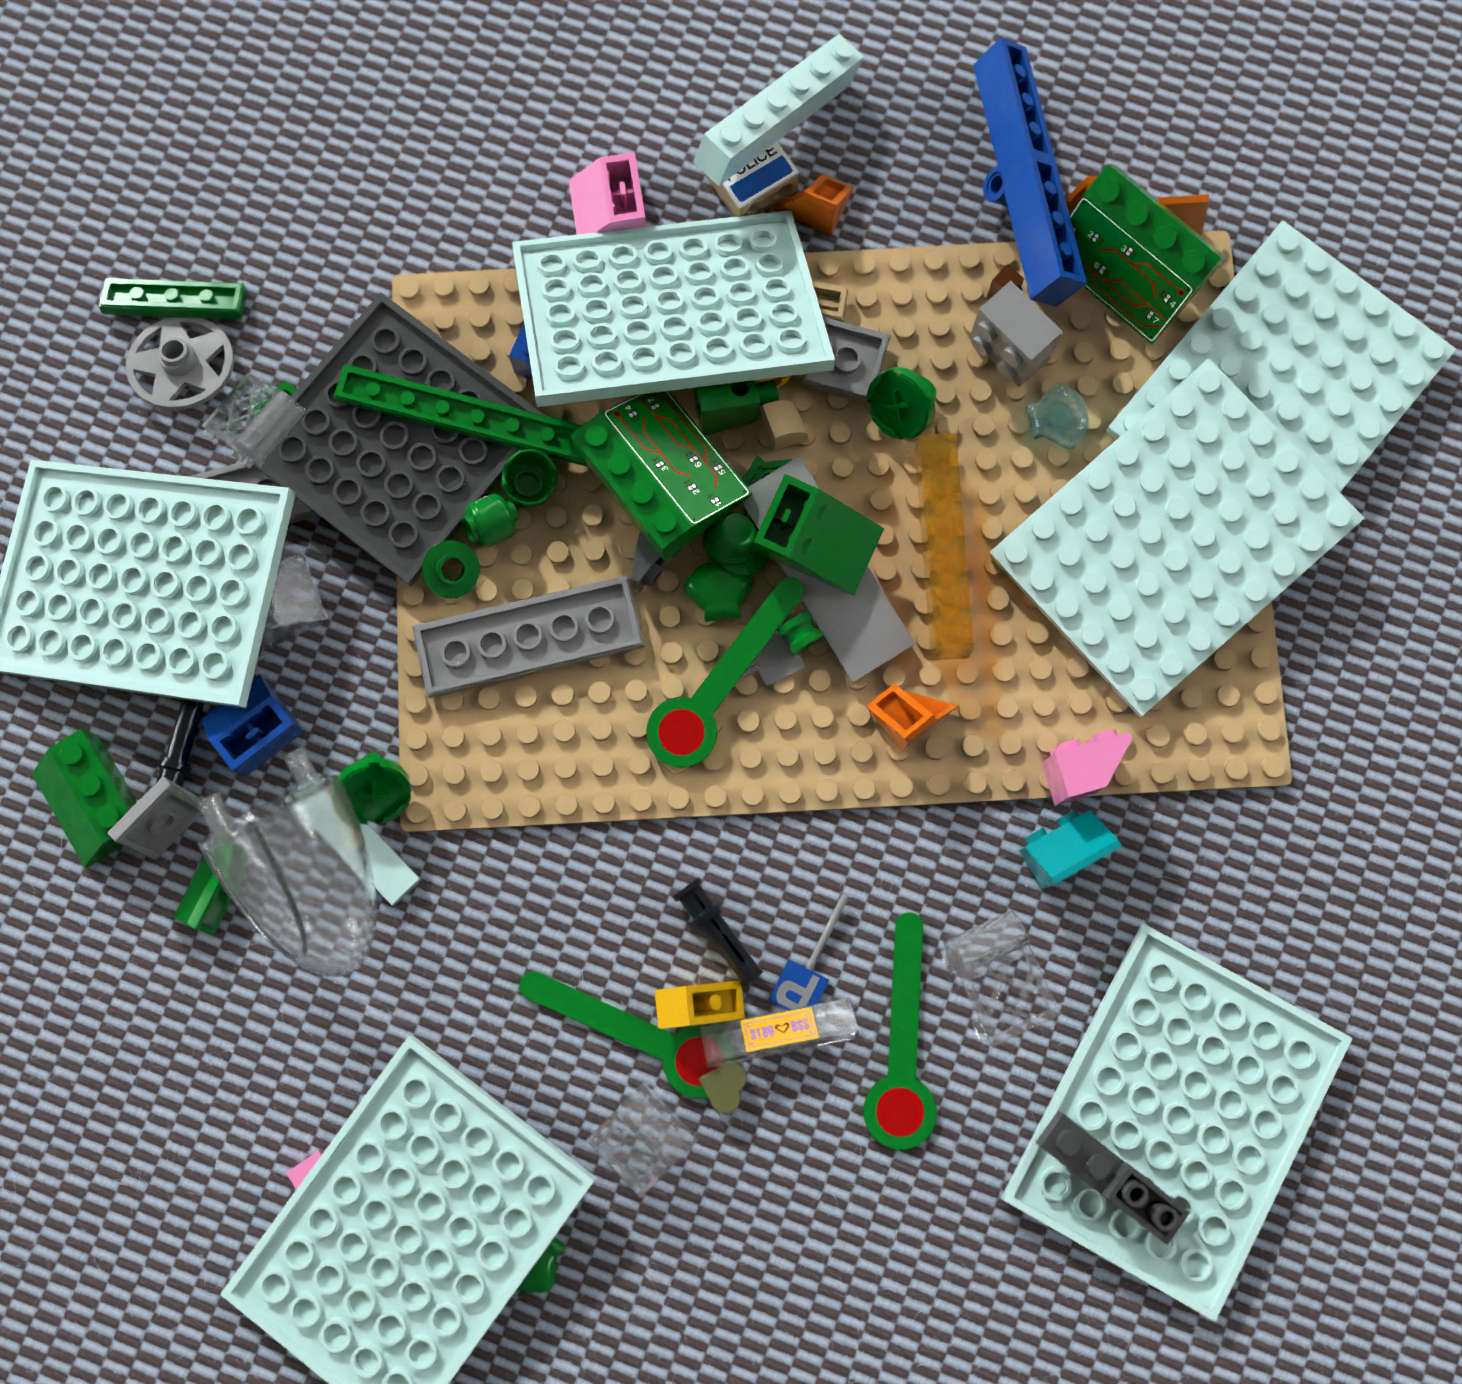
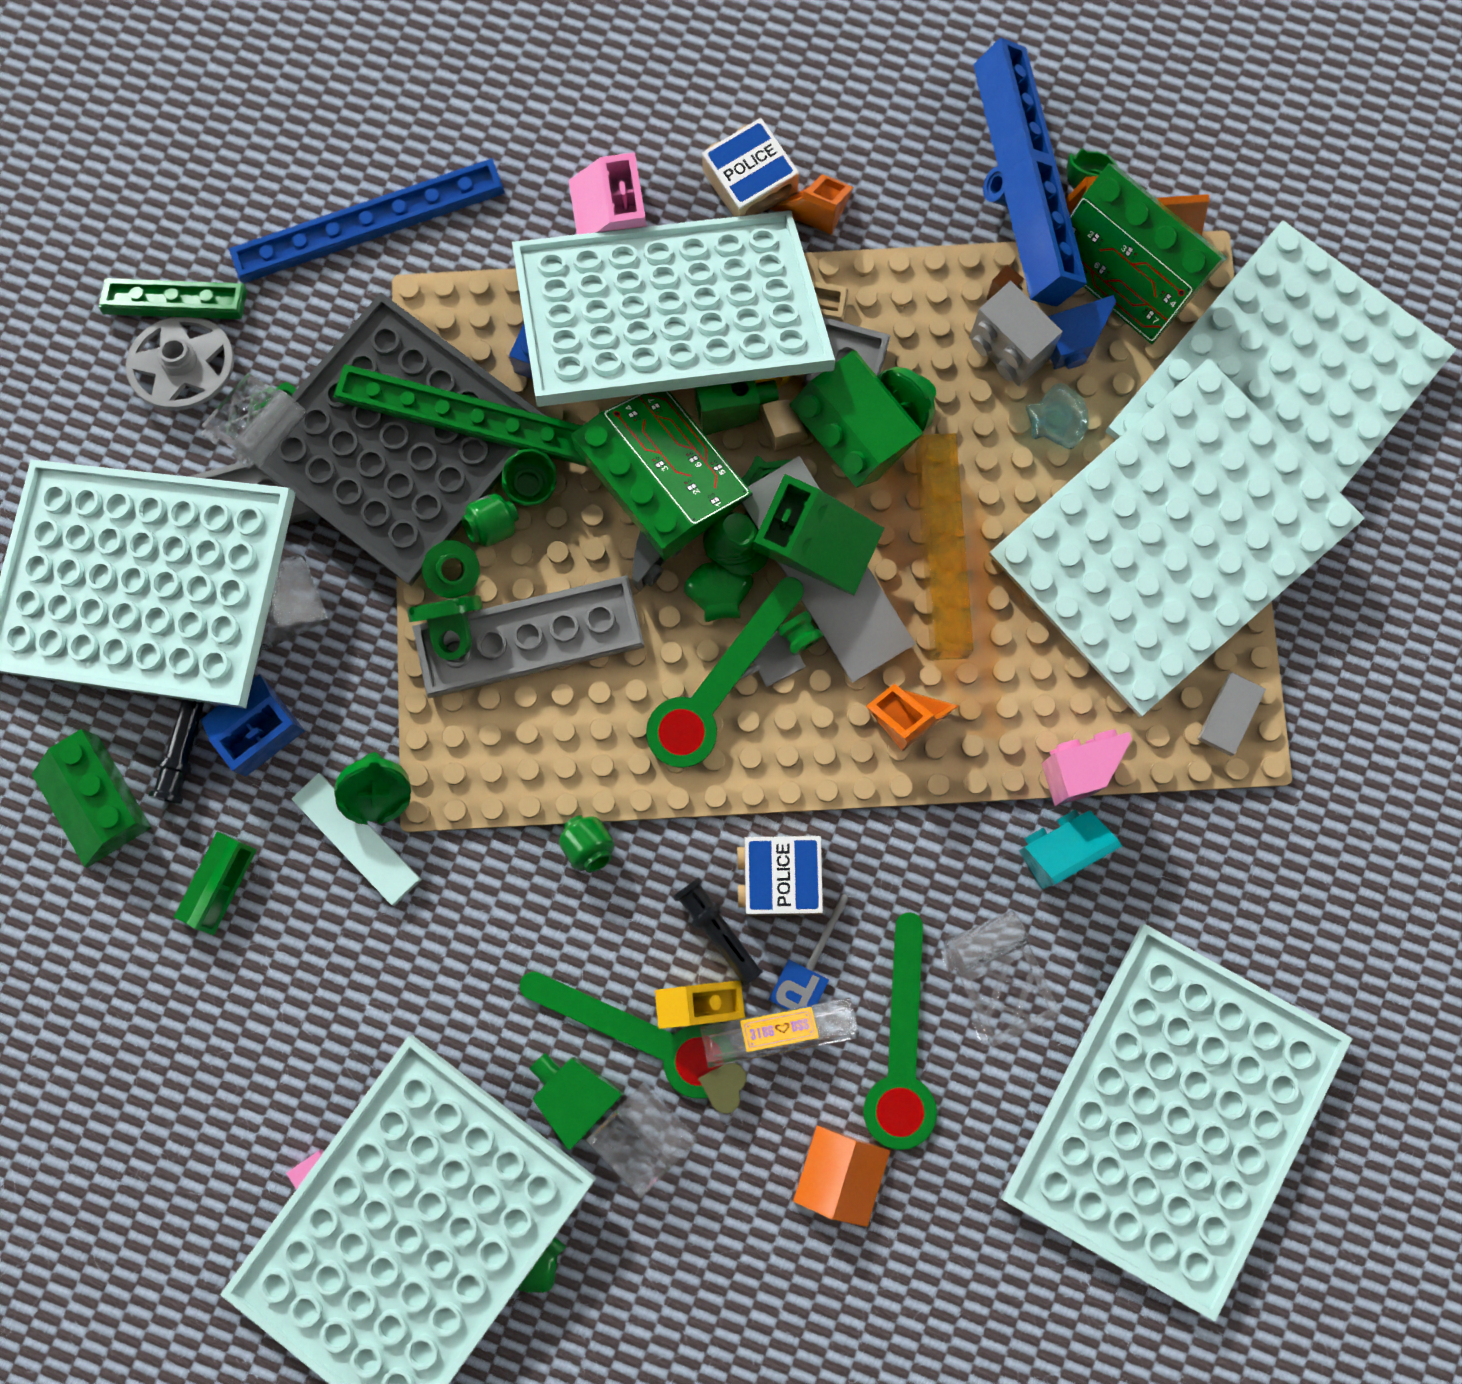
light grey tile [107,777,208,860] -> none
clear windscreen [195,746,377,977] -> none
light aqua brick [693,34,864,186] -> none
dark grey slope [1035,1111,1190,1245] -> none
none -> blue tile [228,158,505,284]
none -> green tile [407,594,483,660]
none -> green torso [529,1053,624,1150]
none -> green head [559,815,615,873]
none -> piece [737,836,823,916]
none -> green slope [789,350,924,488]
none -> orange slope [793,1125,890,1227]
none -> blue slope [1048,295,1116,370]
none -> green hair [1066,148,1118,190]
none -> light grey tile [1197,672,1266,756]

